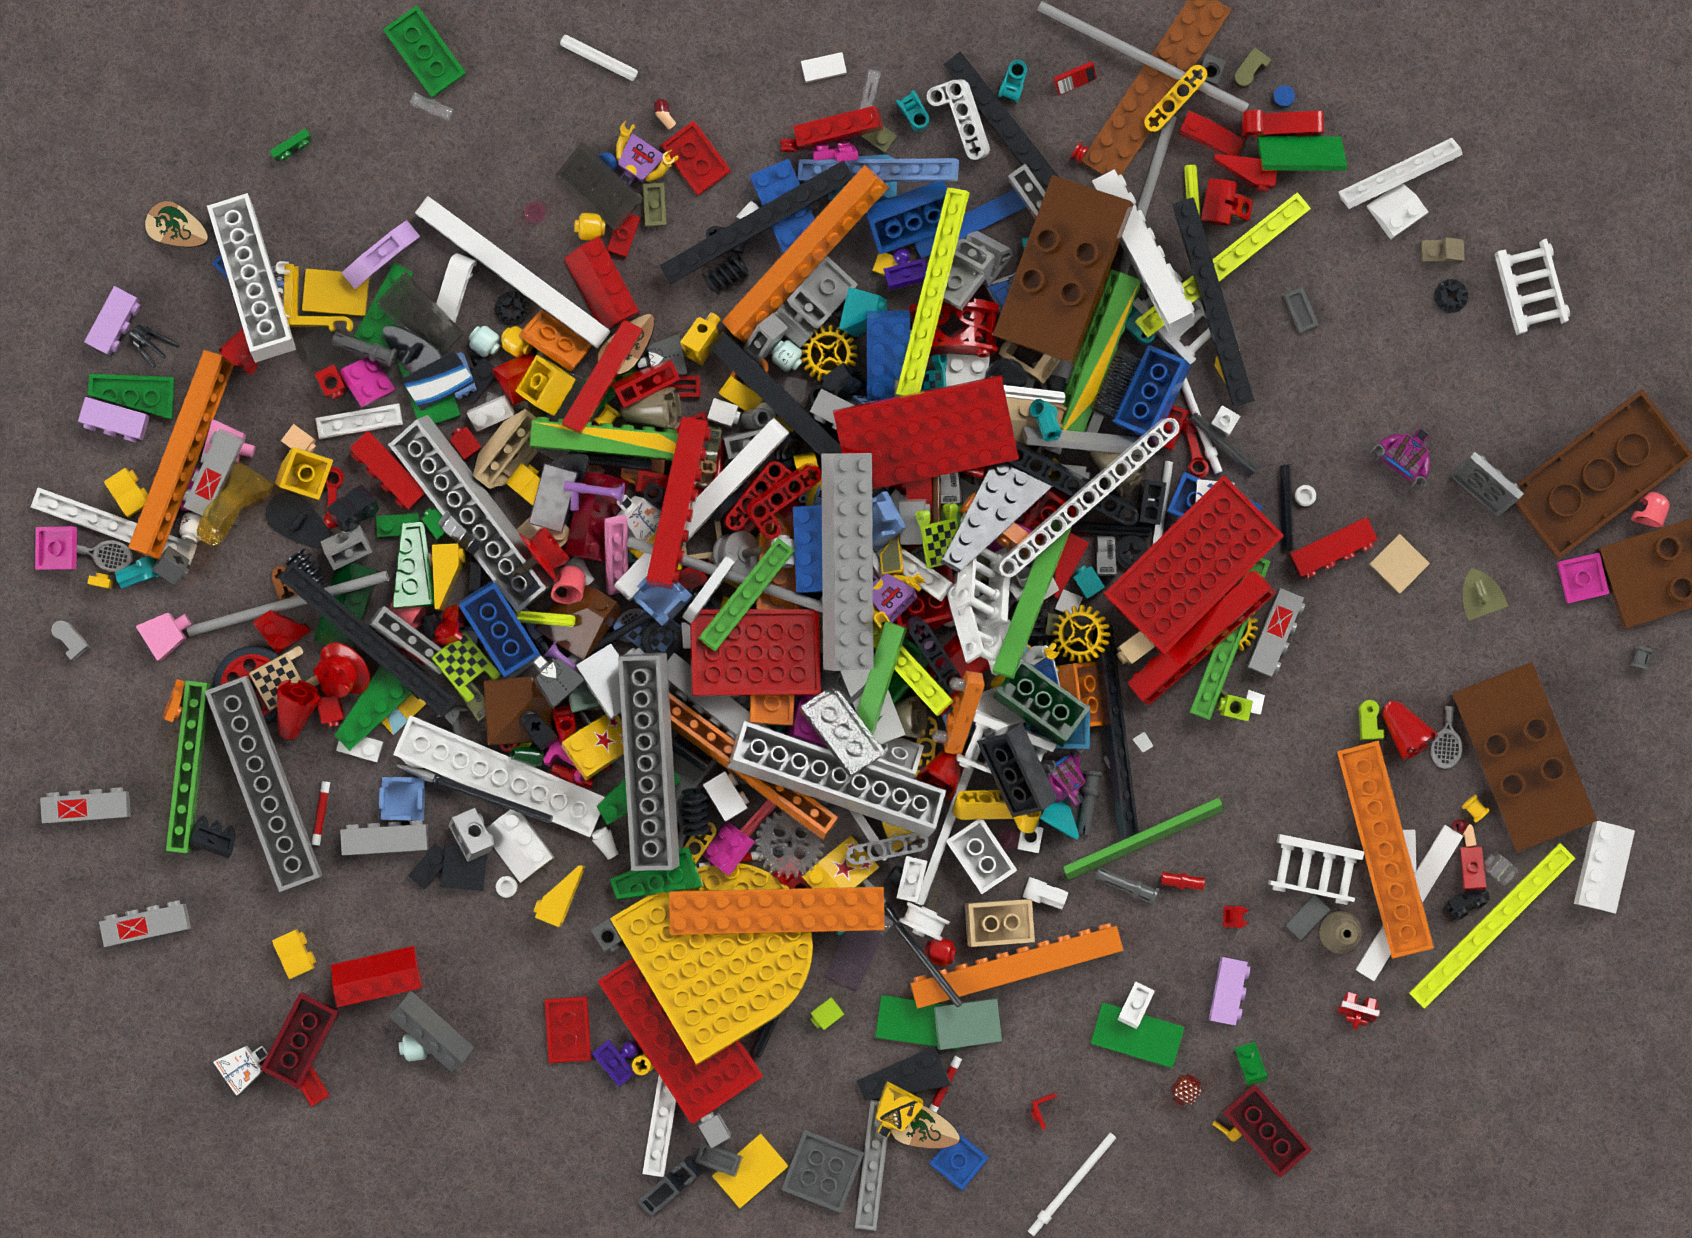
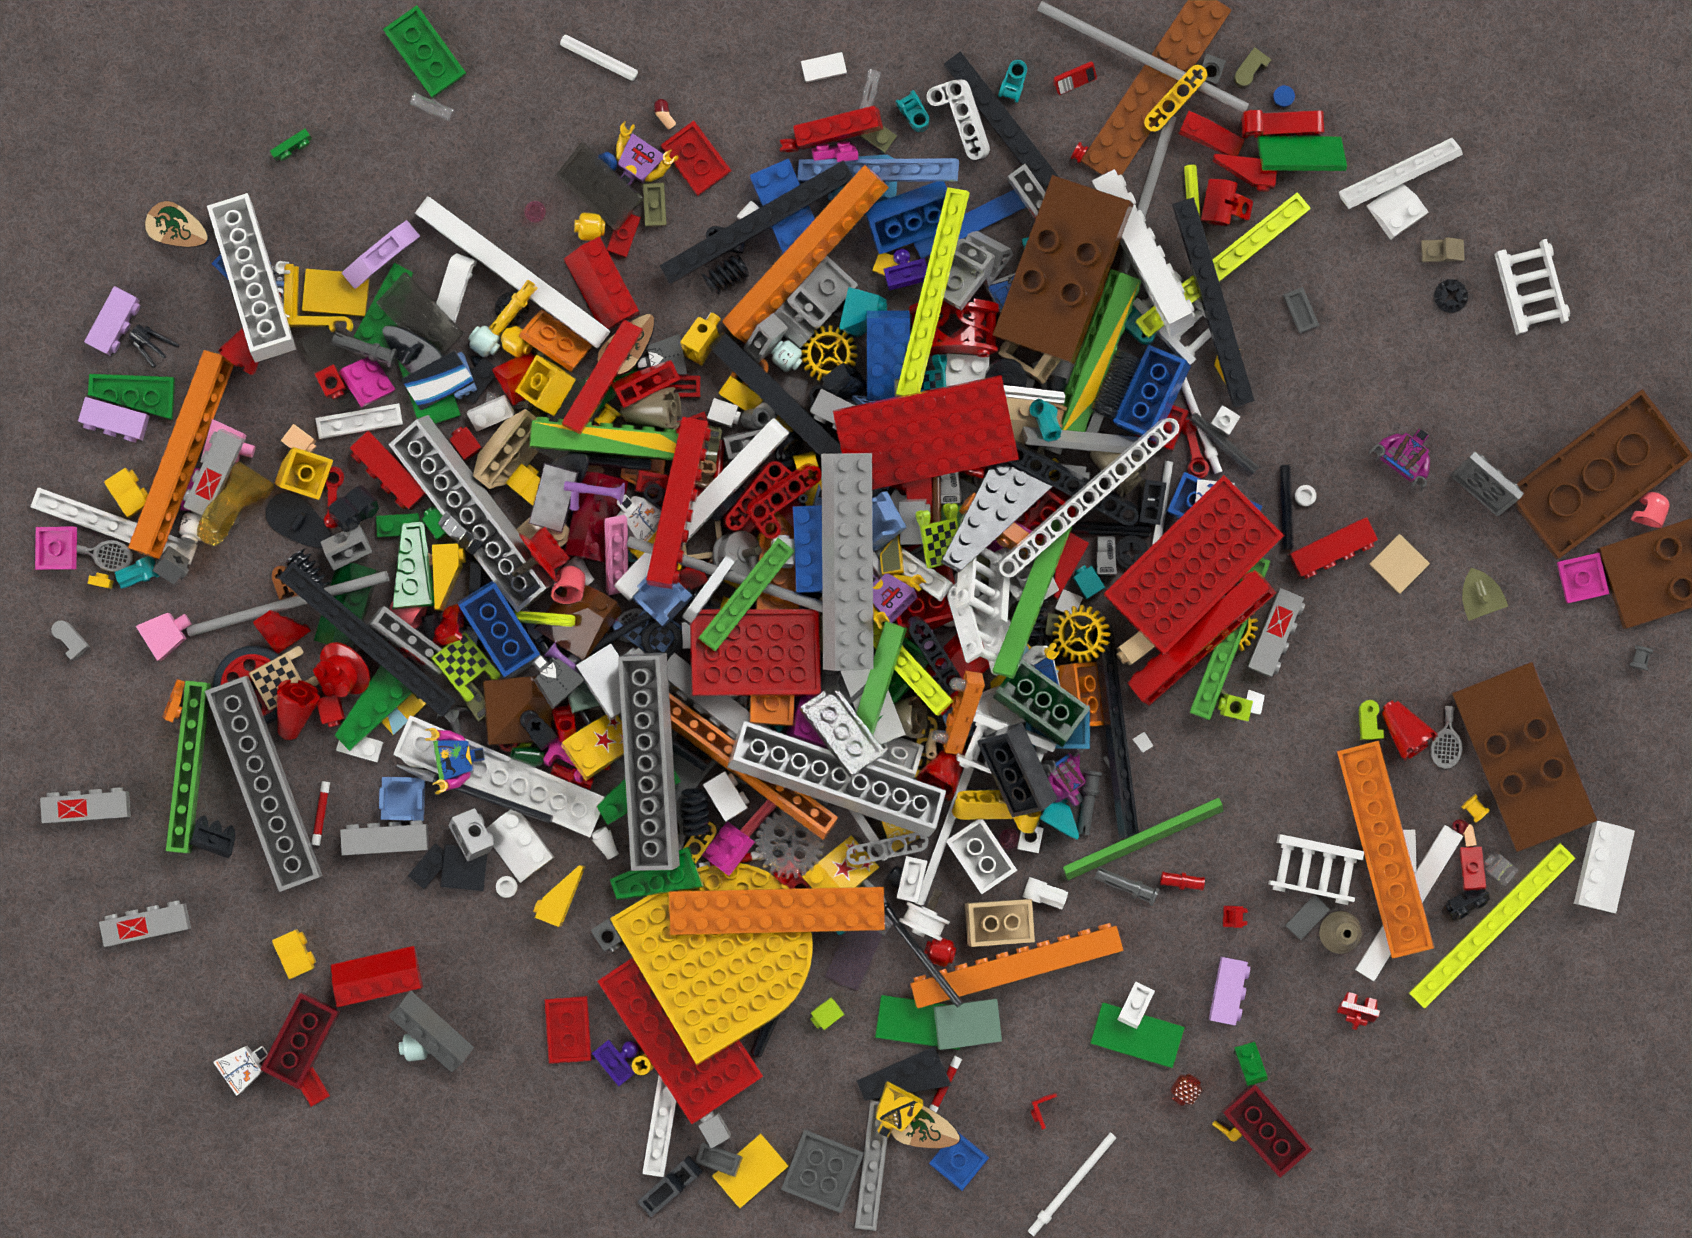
none -> torso [425,728,485,794]
none -> yellow pin [489,280,538,336]
none -> tan arm [926,730,943,759]

